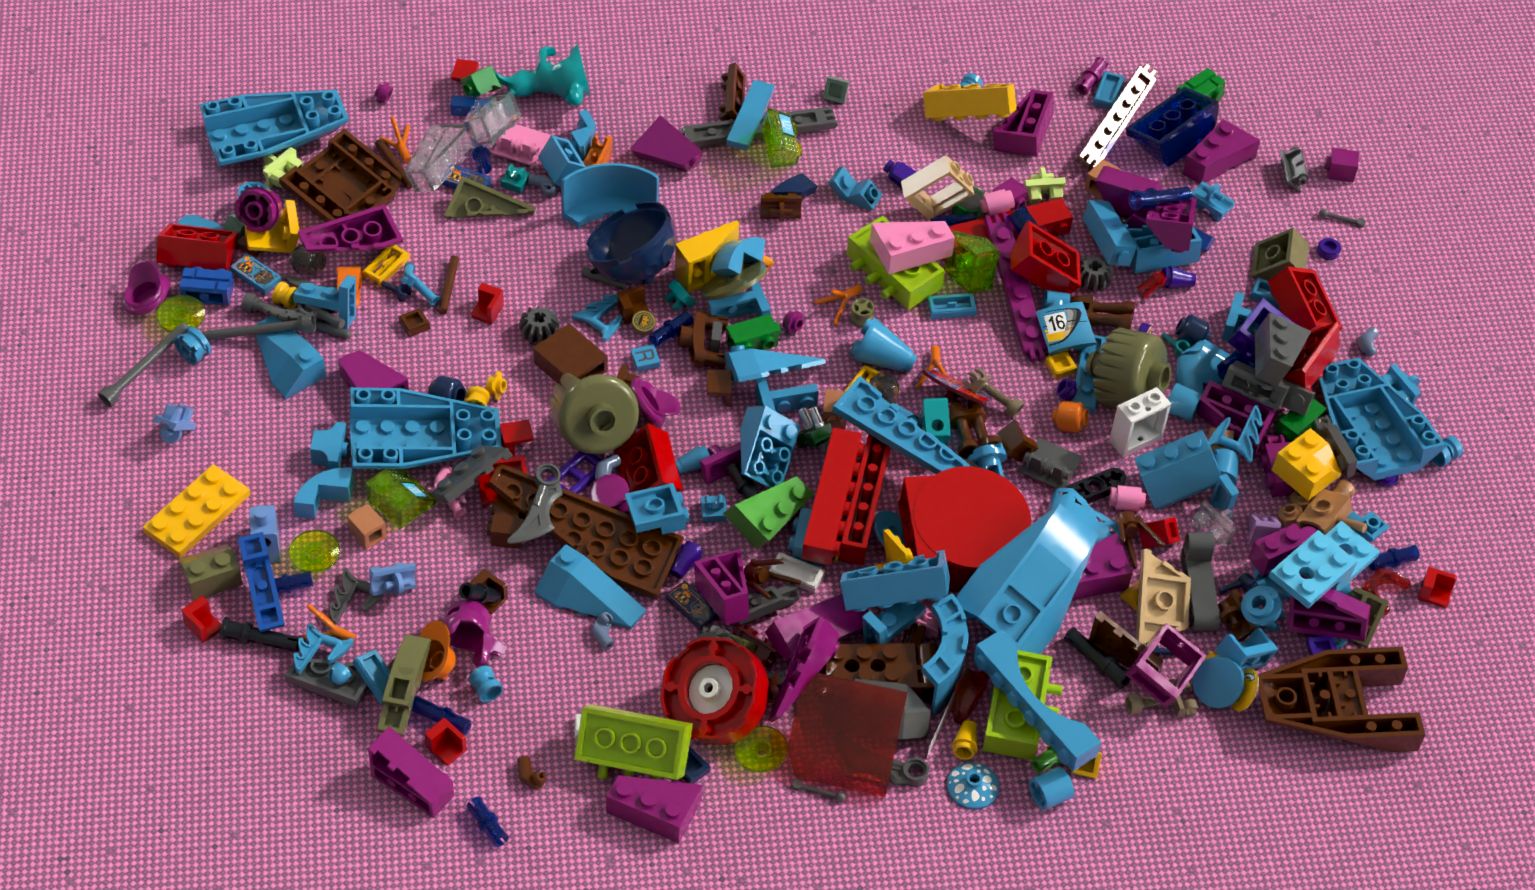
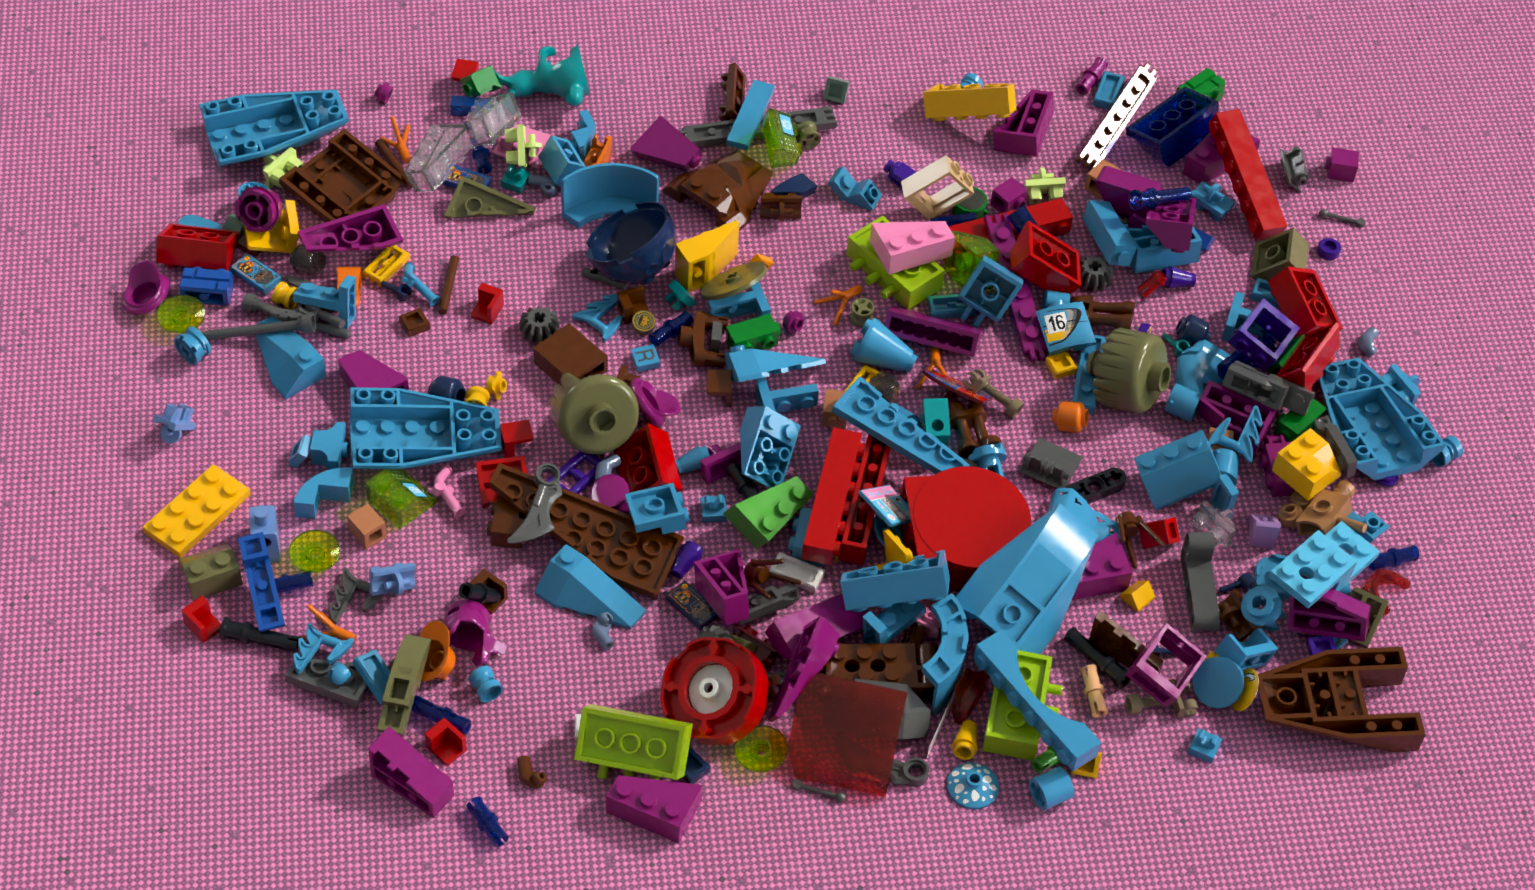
dark grey piece [97,323,188,407] -> none
dark grey wing [431,445,513,503] -> none
dark azure brick [711,237,765,277] -> none
piece [796,407,833,452] -> none
bright pink brick [979,189,1015,216] -> none
reddish brown panel [997,420,1039,463] -> none
dark purple plate [1056,379,1077,401] -> none
white window [1109,387,1171,458] -> none
bright pink brick [1109,485,1146,512] -> none
tan wing [1136,549,1191,645] -> none
magenta brick [1249,523,1316,577] -> none
dark grey wedge [1255,313,1311,387] -> none
red panel [1417,566,1457,608] -> none
none -> dark azure tile [288,435,312,468]
none -> yellowish green hips [505,124,542,168]
none -> reddish brown wedge [663,150,773,231]
none -> olive wheel [795,121,821,149]
none -> piece [858,485,911,527]
none -> magenta brick [885,306,984,357]
none -> dark azure hinge [958,255,1023,327]
none -> light nougat pin [1080,664,1108,718]
none -> dark azure tile [1188,728,1223,764]
none -> red brick [1208,109,1288,241]

